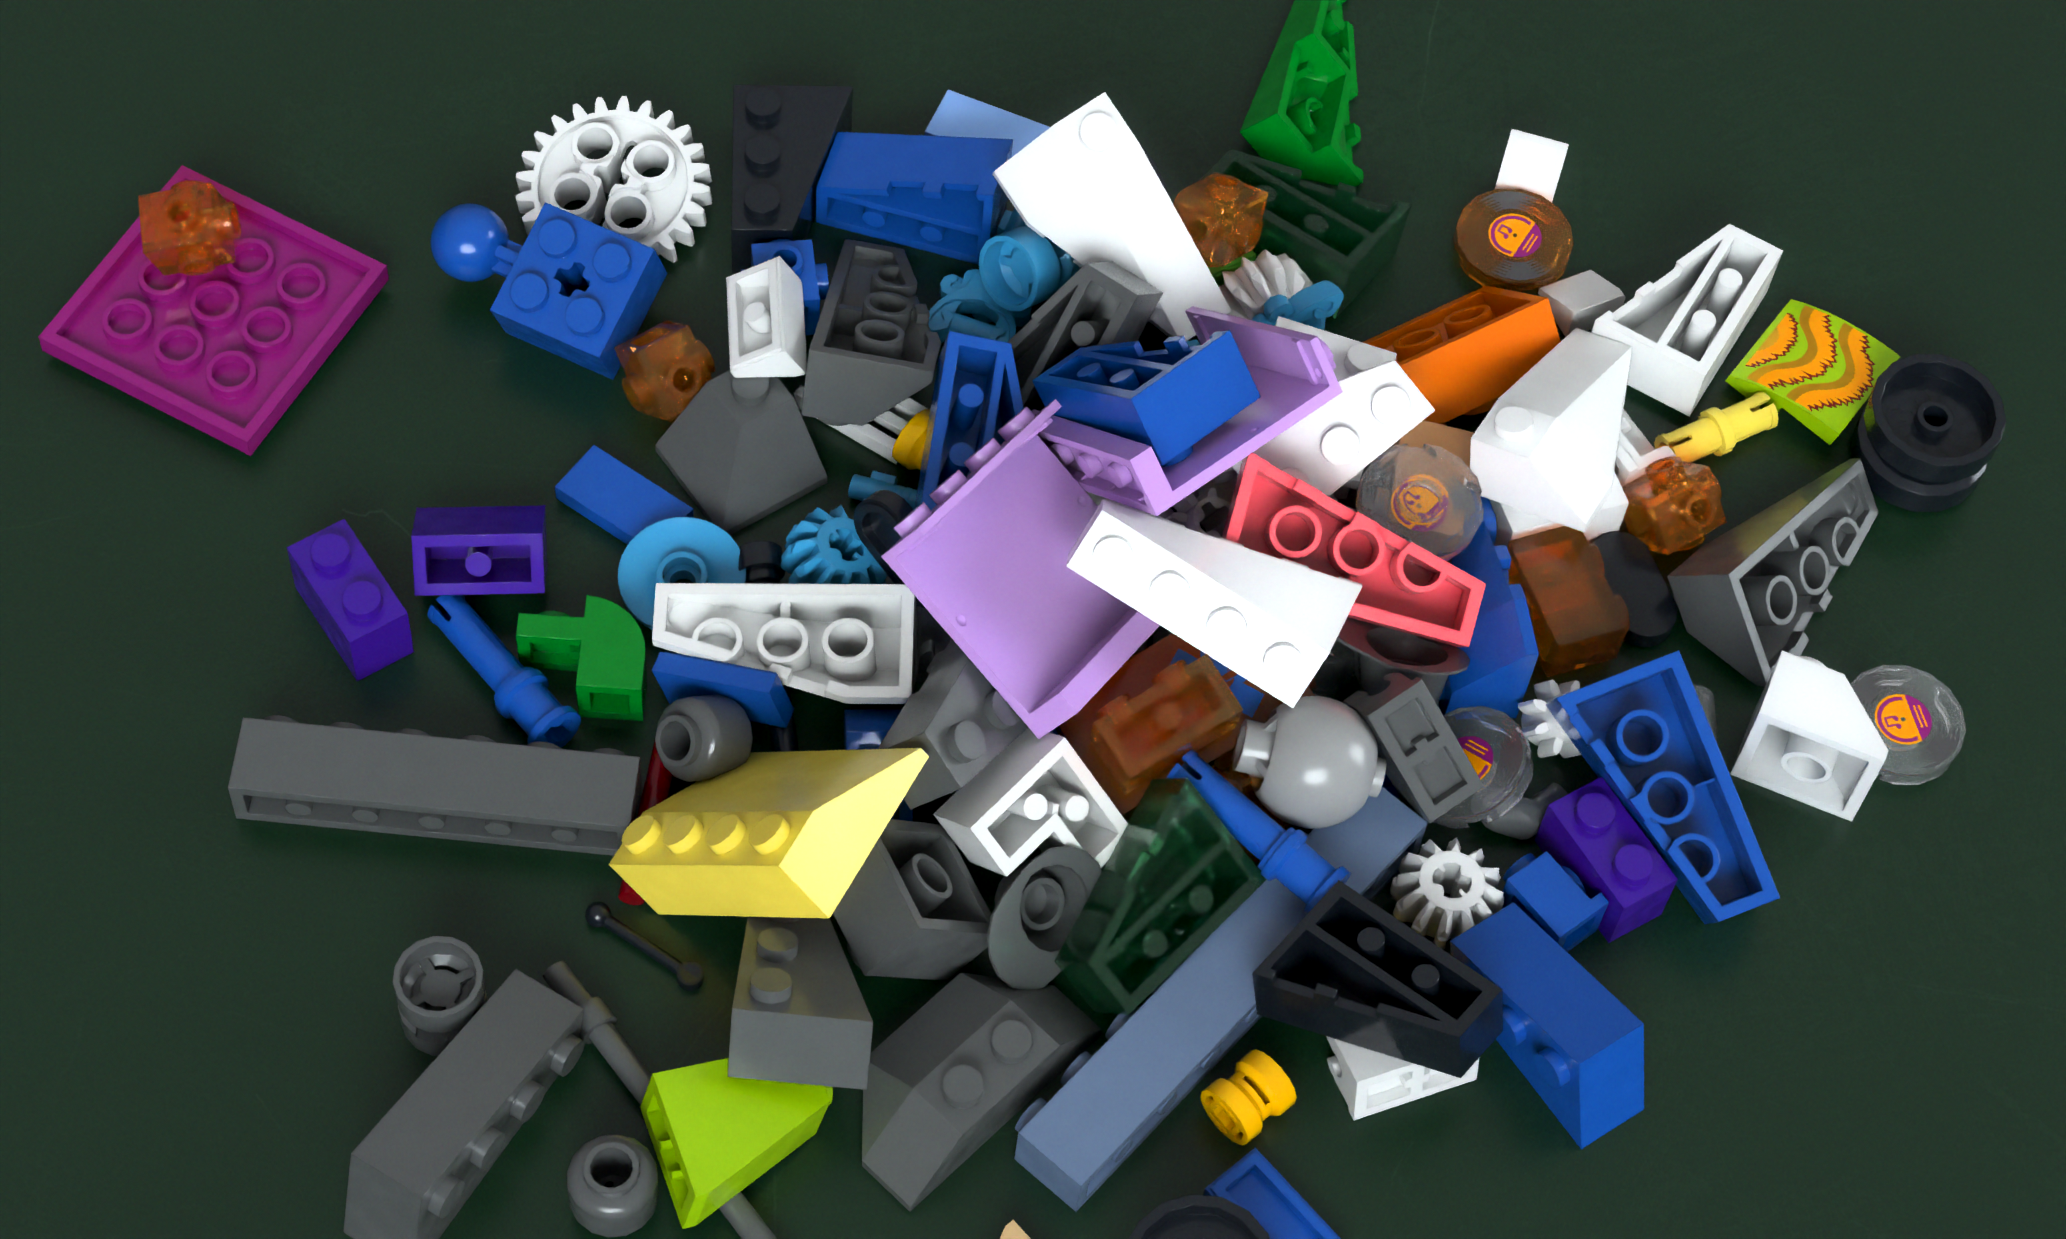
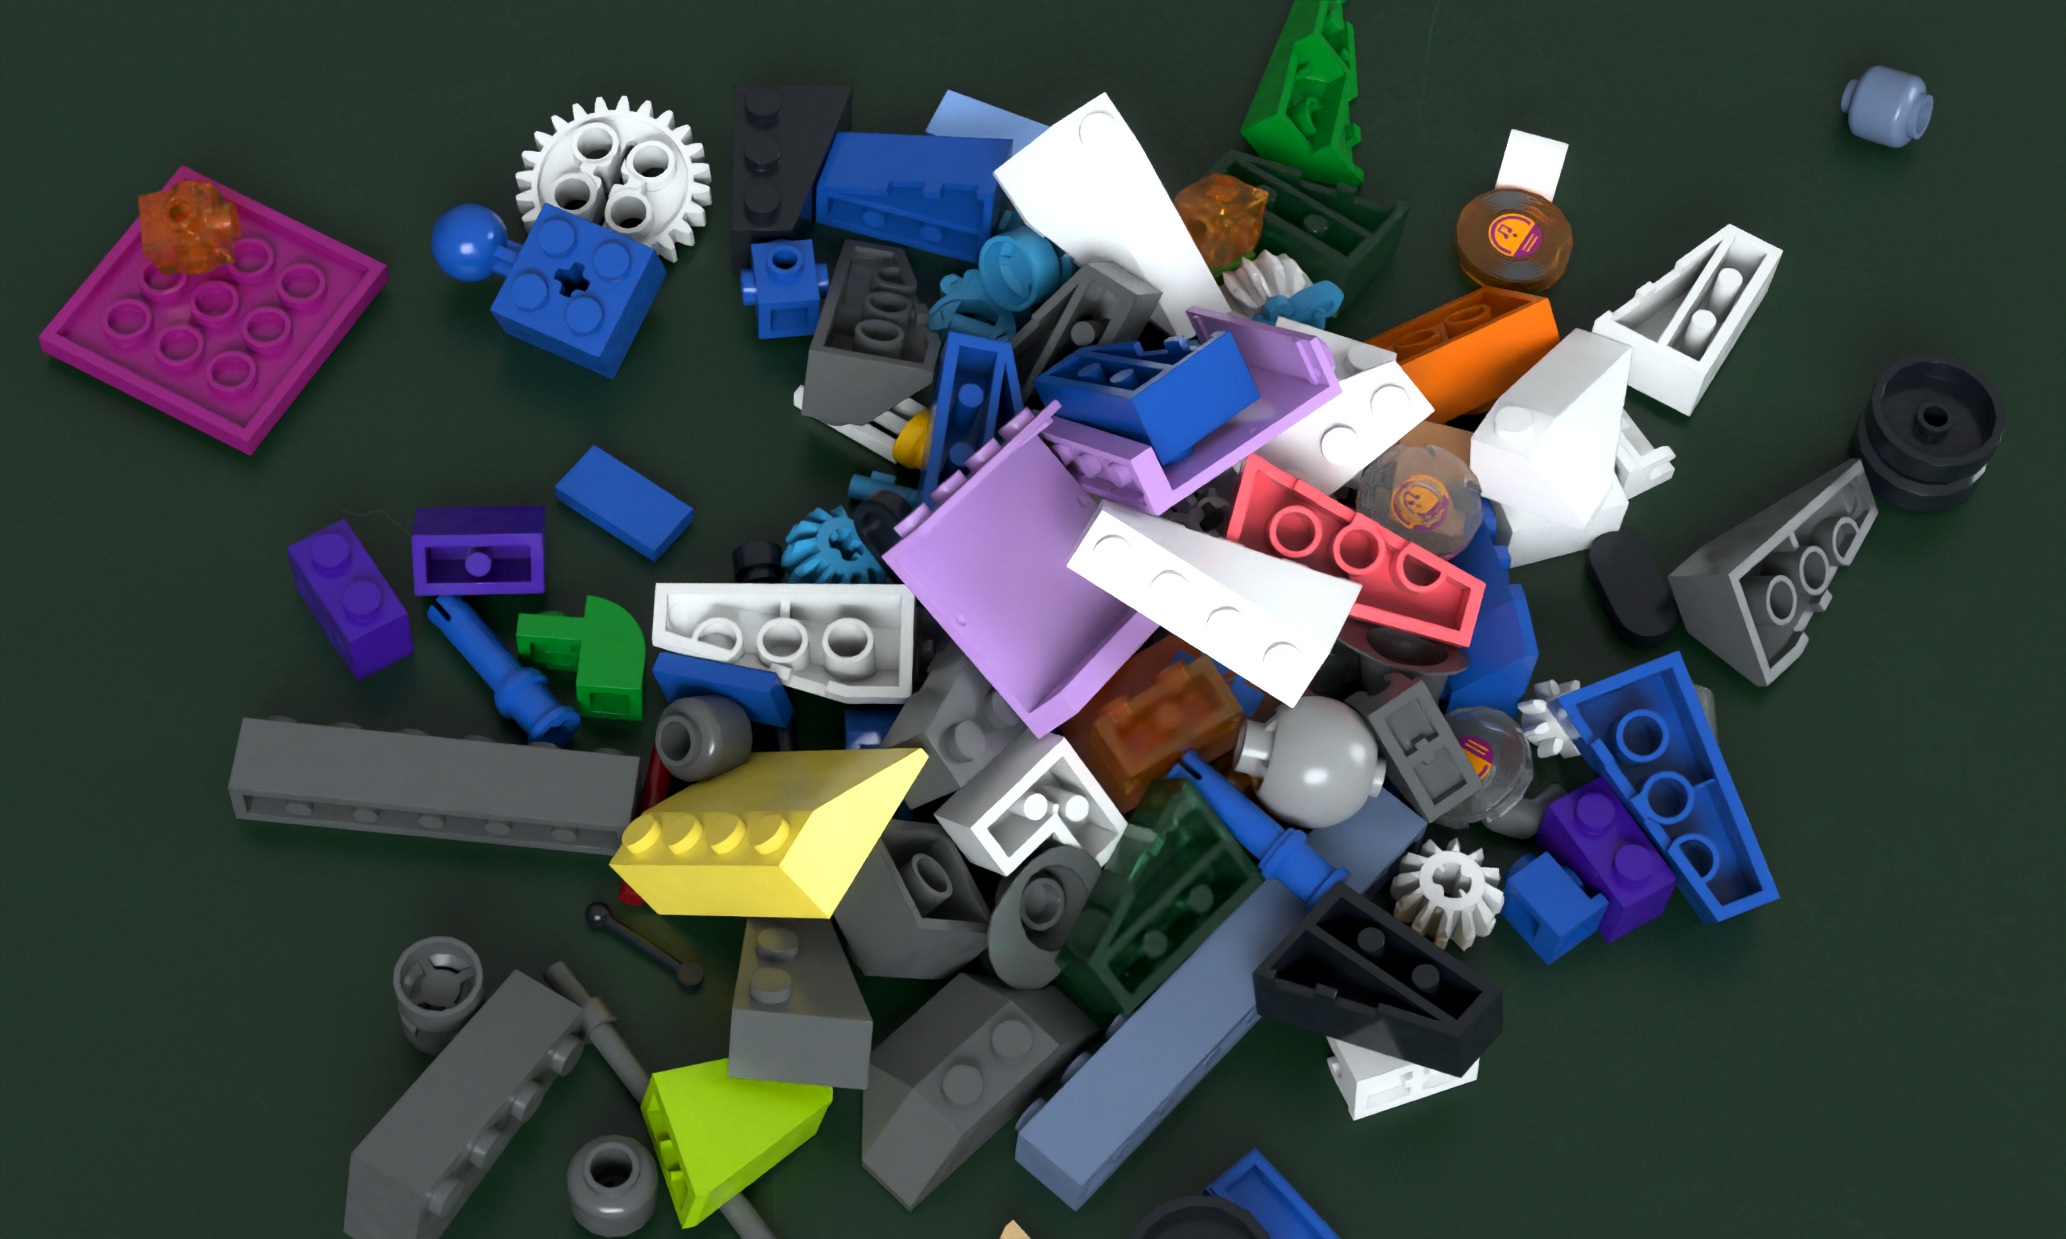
clear orange brick [614,320,715,423] -> none
dark azure dish [618,517,746,630] -> none
dark grey slope [655,370,828,536] -> none
white slope [726,256,807,378] -> none
yellow wheel [1200,1049,1297,1145] -> none
blue wedge [1450,902,1644,1149] -> none
clear orange brick [1507,526,1630,677] -> none
white slope [1538,270,1625,337] -> none
clear orange brick [1622,456,1727,555] -> none
light yellow pin [1654,392,1778,472] -> none
slope [1725,299,1901,445] -> none
white slope [1730,650,1889,822] -> none
clear tile [1850,665,1966,785] -> none
none -> sand blue head [1841,65,1934,148]

